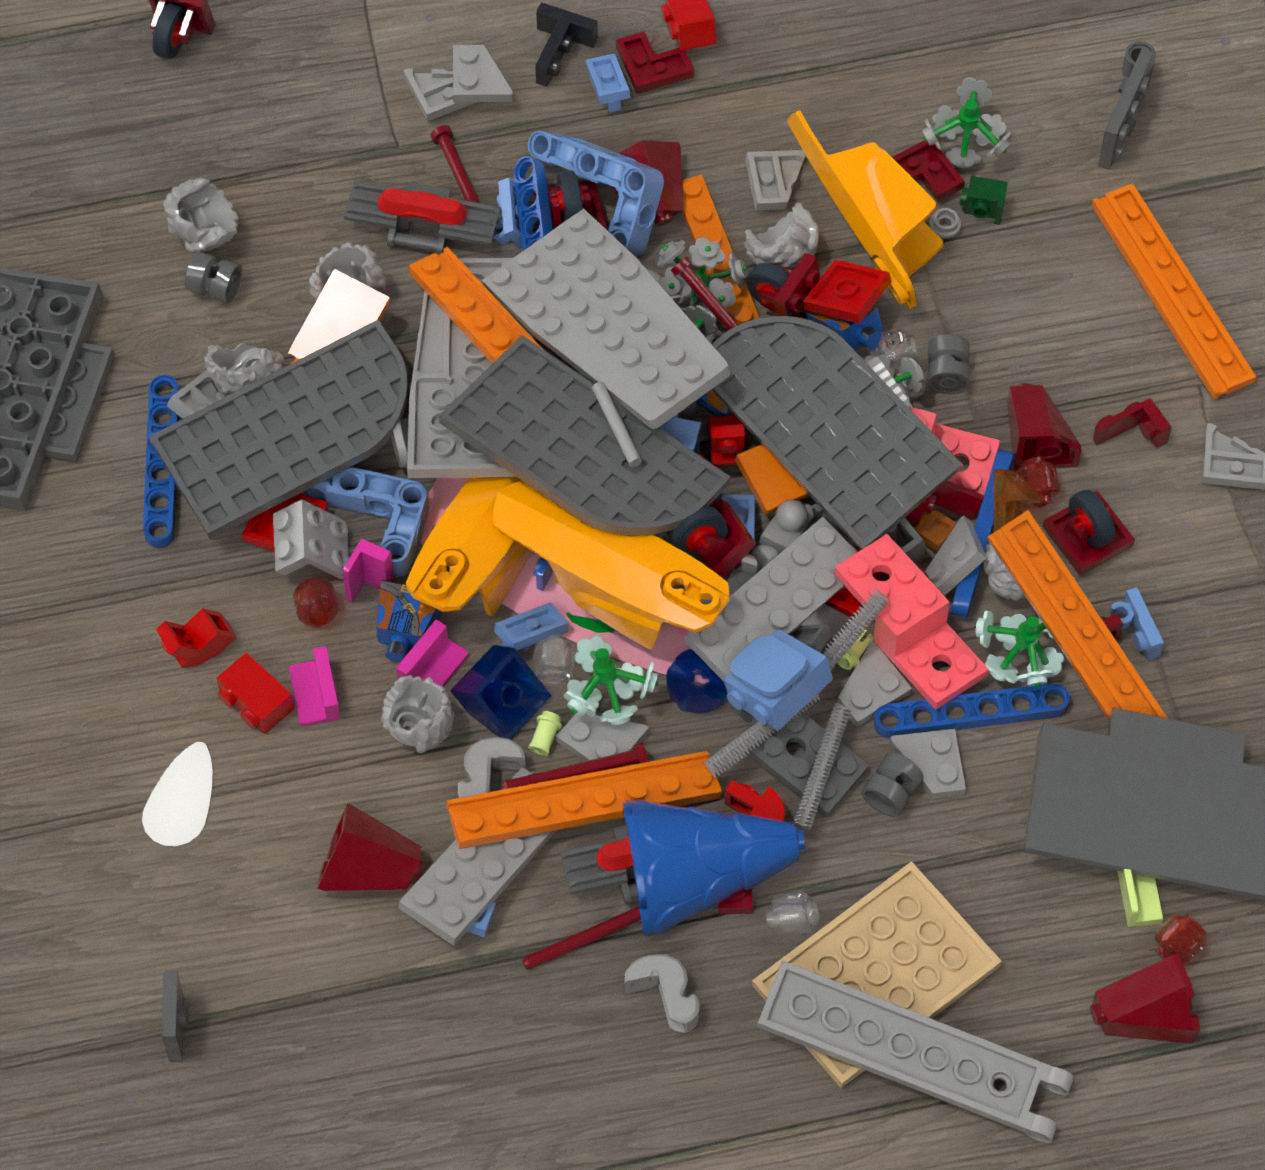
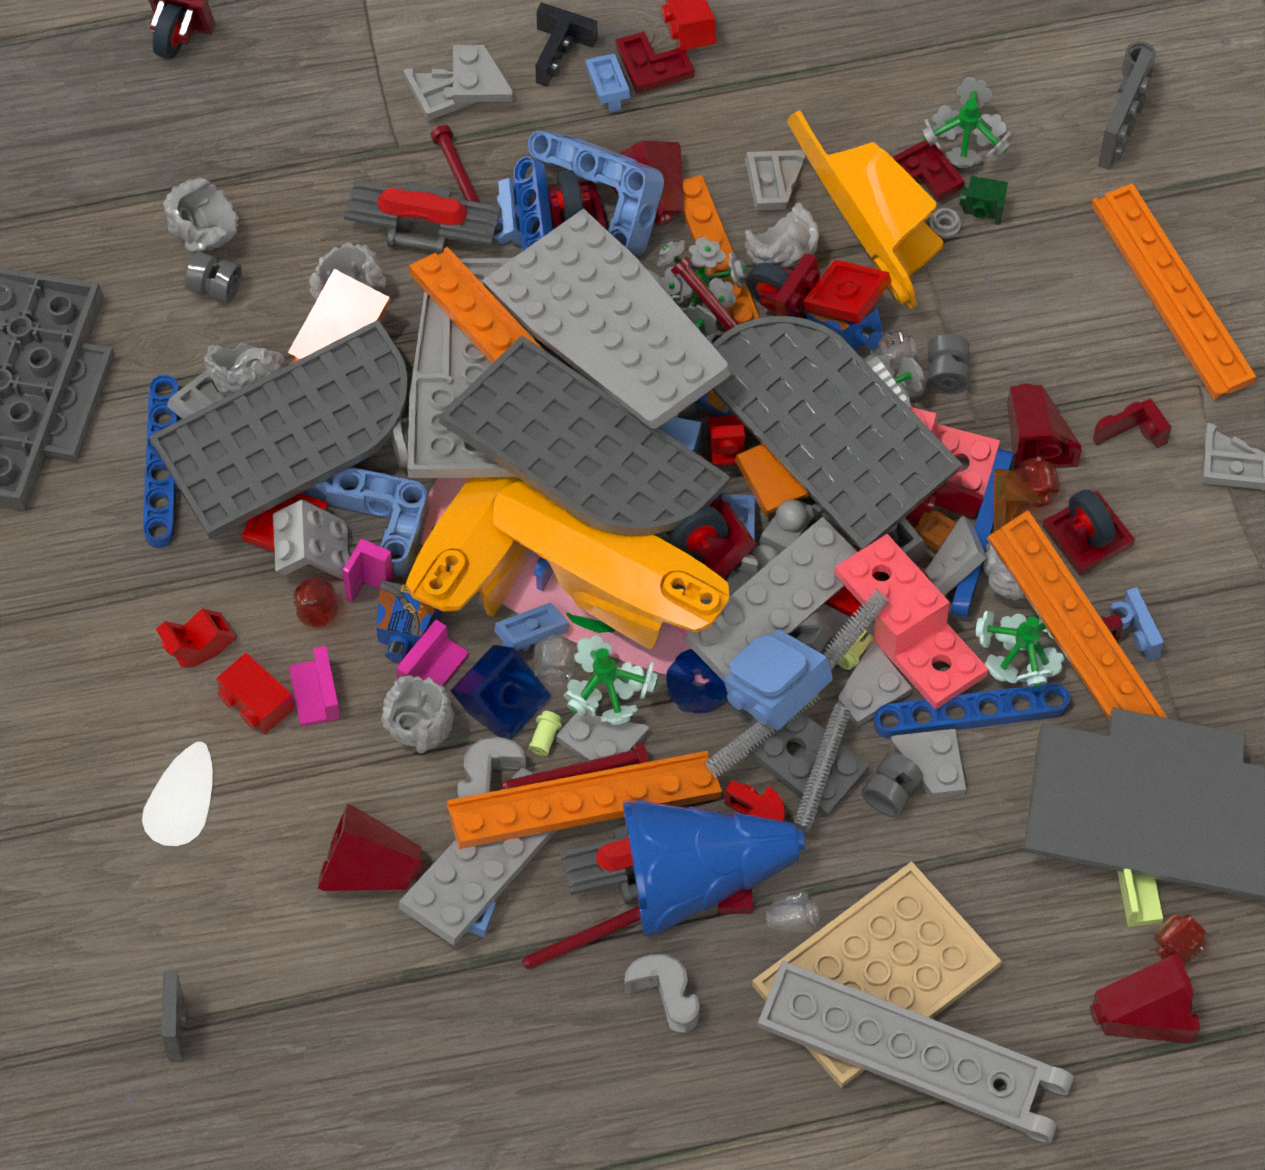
light grey bar [592,382,642,467] -> none

